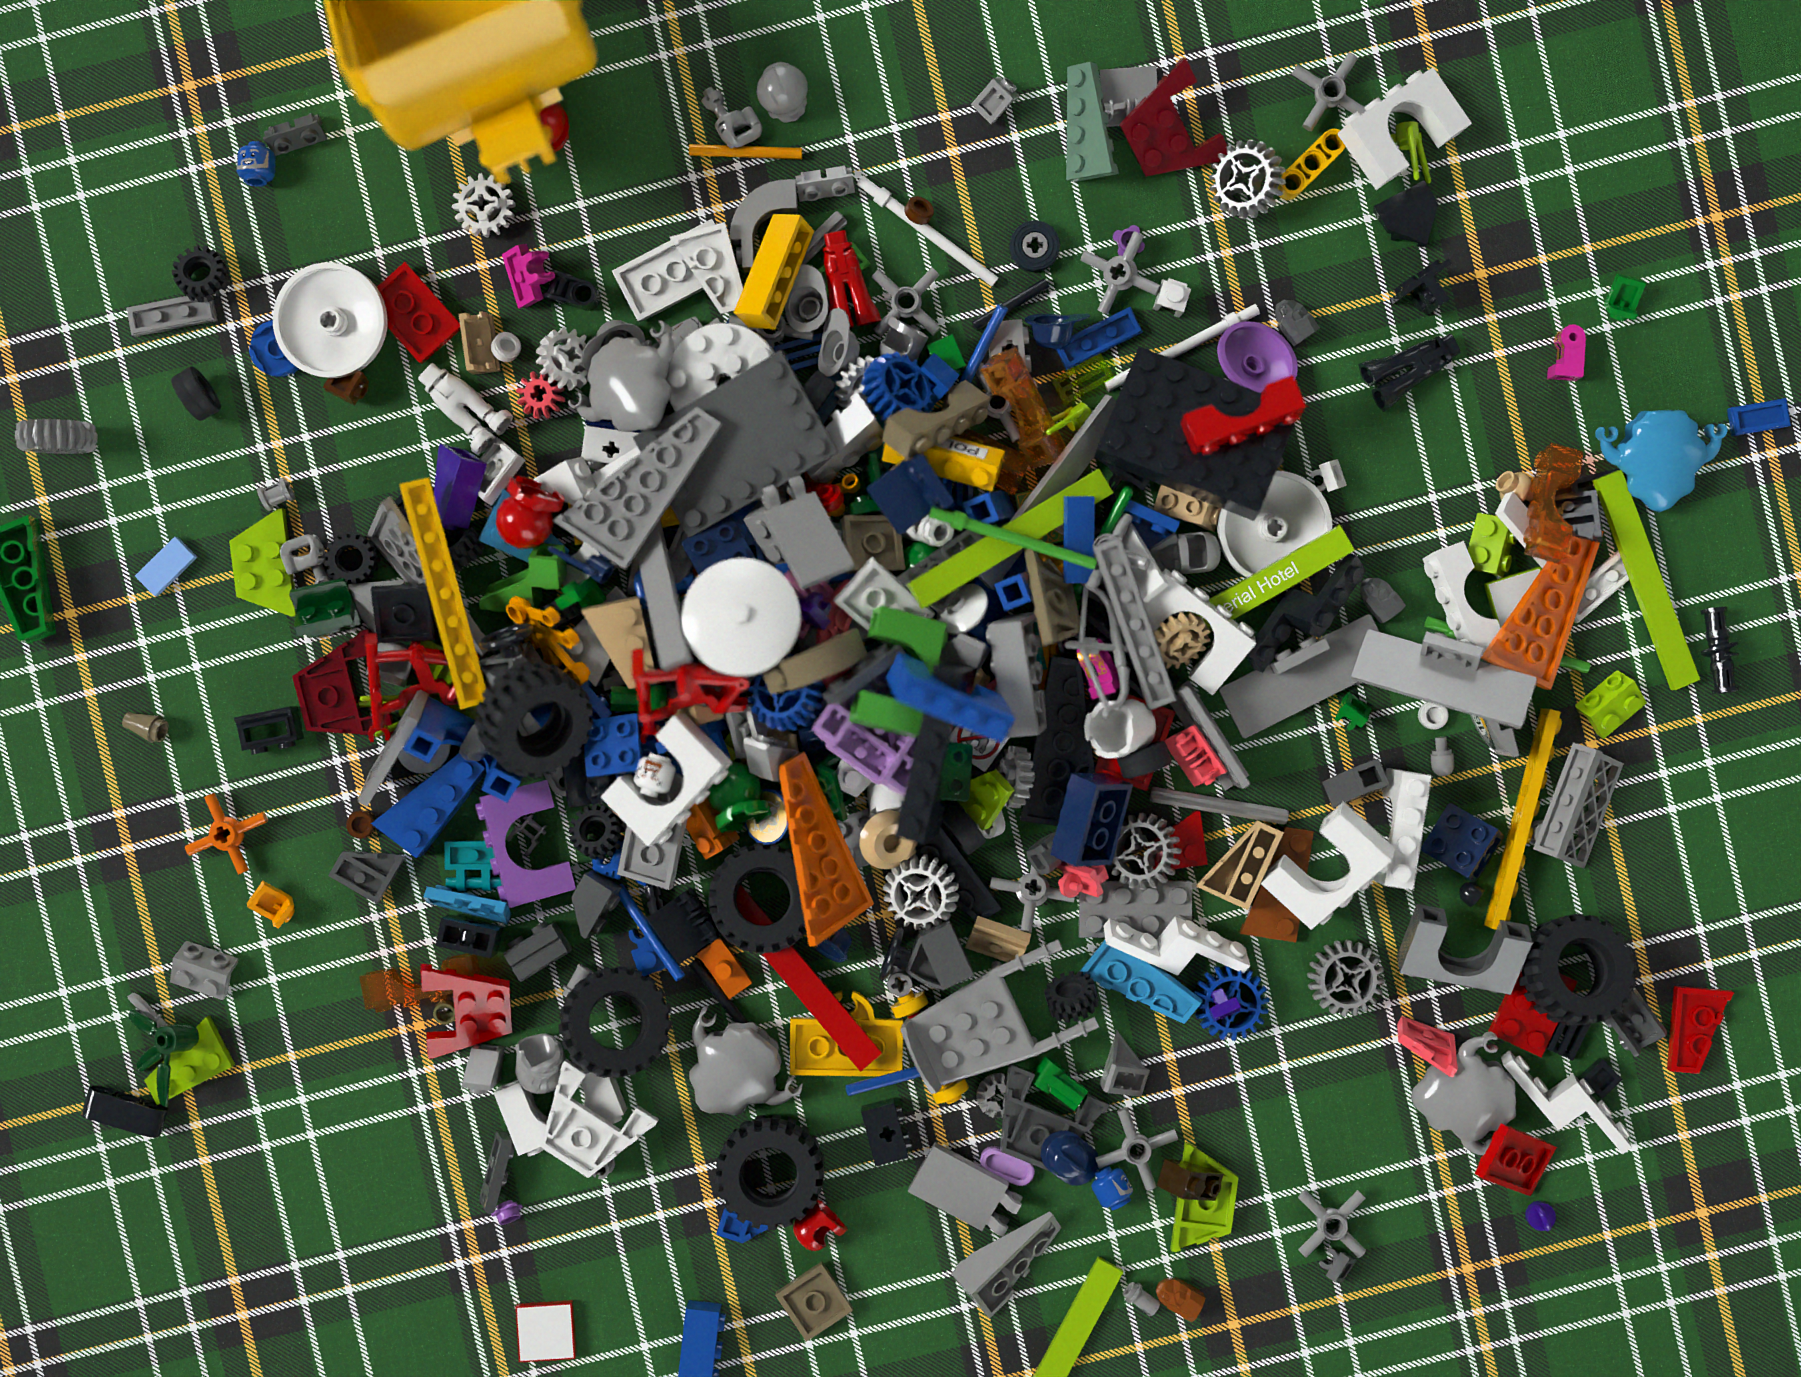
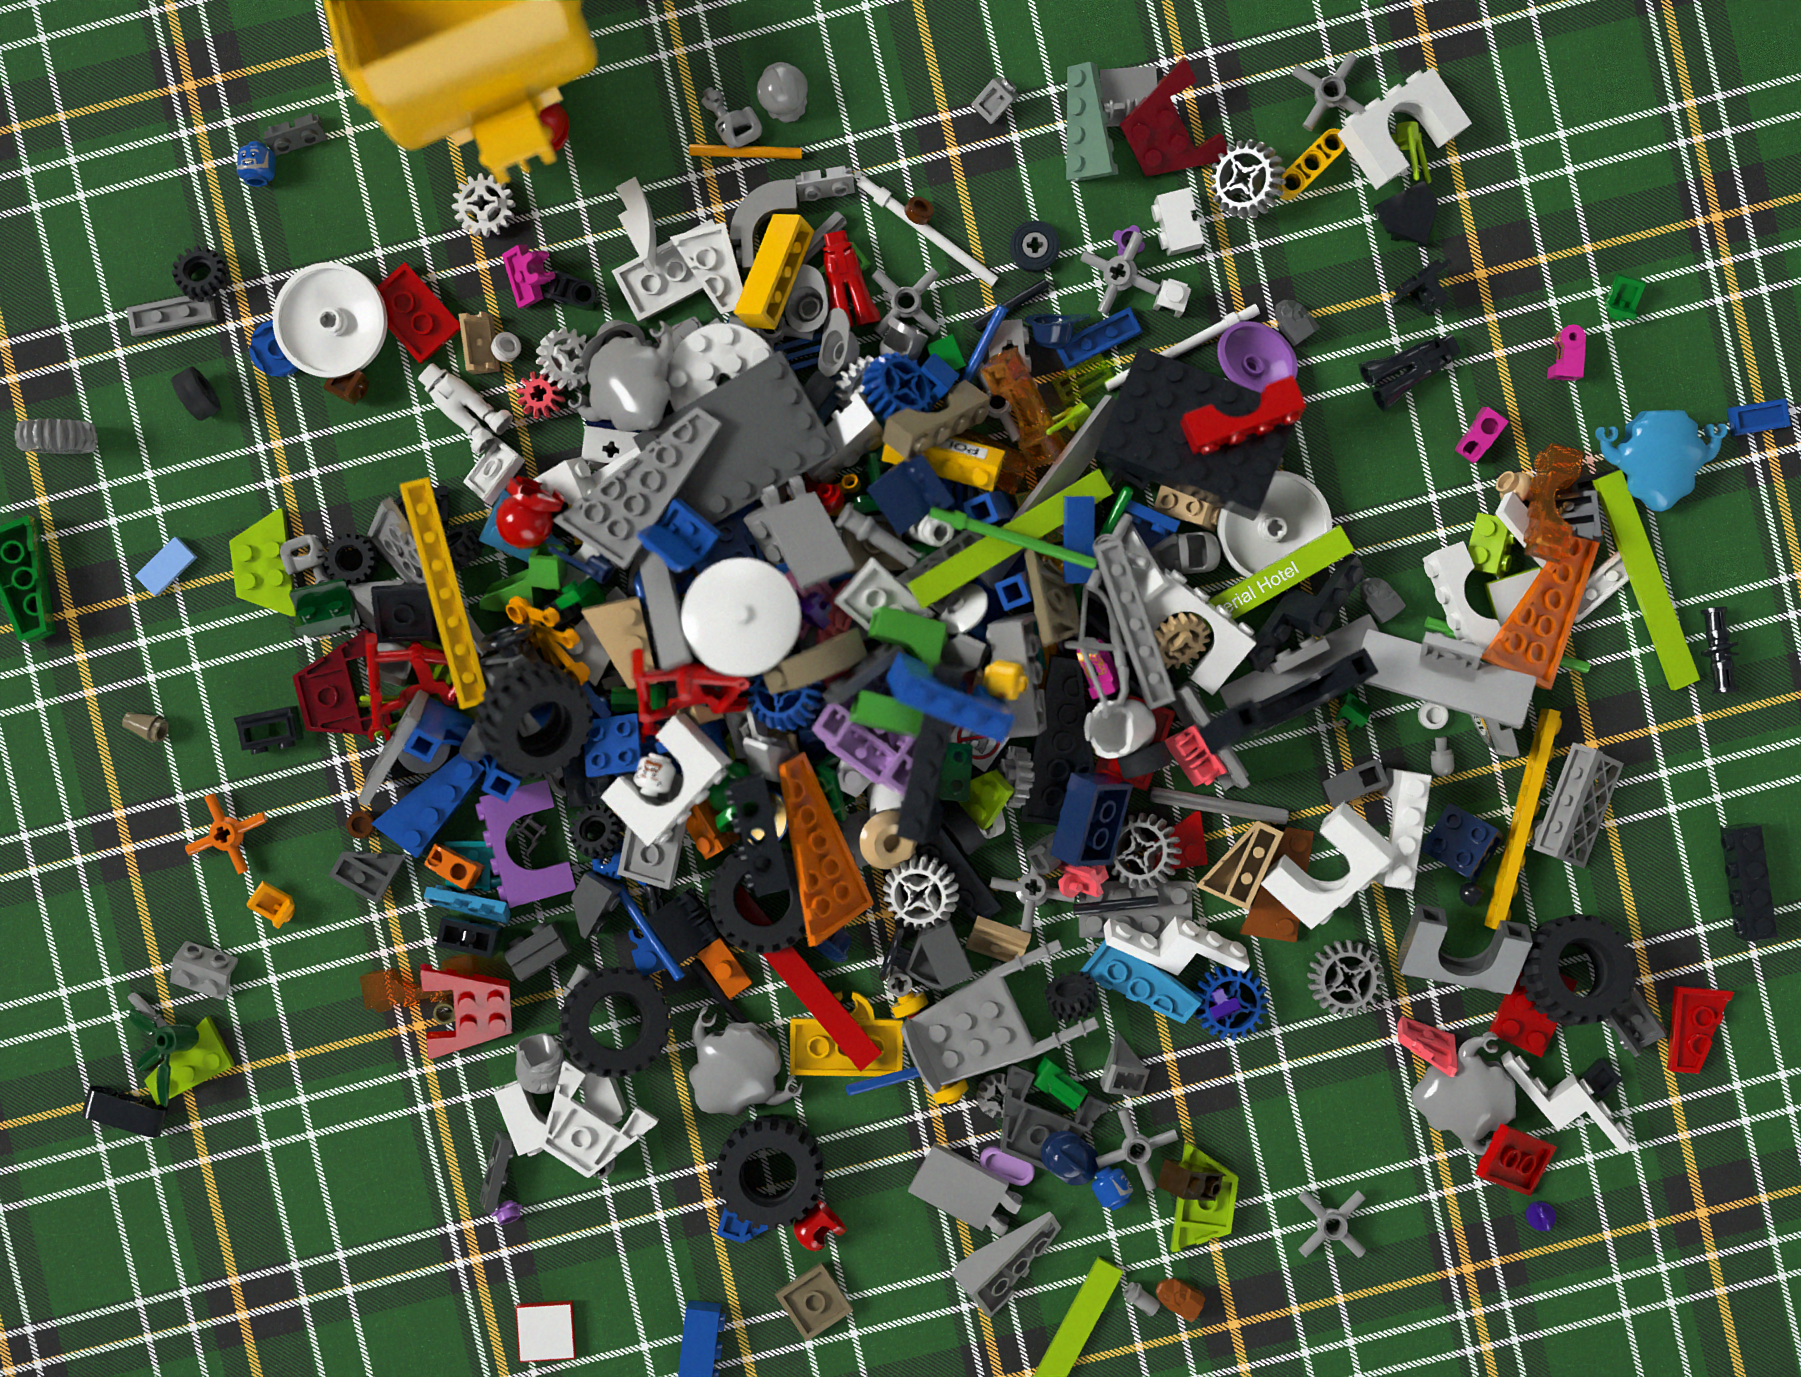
light grey bush [257,477,295,511] -> none
dark purple slope [434,444,487,530] -> none
light grey slope [461,1043,505,1094] -> none
black brick [861,1097,912,1166] -> none
white tile [1310,459,1347,492] -> none
dark grey tile [1319,1248,1357,1283] -> none
black tile [1546,1022,1591,1061] -> none
lime bracket [1575,671,1647,739] -> none
none -> orange leg [424,843,485,890]
none -> white slope [615,177,656,273]
none -> blue bracket [636,498,722,572]
none -> black brick [724,772,790,897]
none -> light grey pin [835,503,920,569]
none -> yellow head [983,660,1028,701]
none -> black bar [1073,895,1159,915]
none -> white brick [1151,187,1204,256]
none -> black arch [1198,648,1379,756]
none -> dark pink leg [1455,407,1509,464]
none -> black brick [1720,823,1778,942]

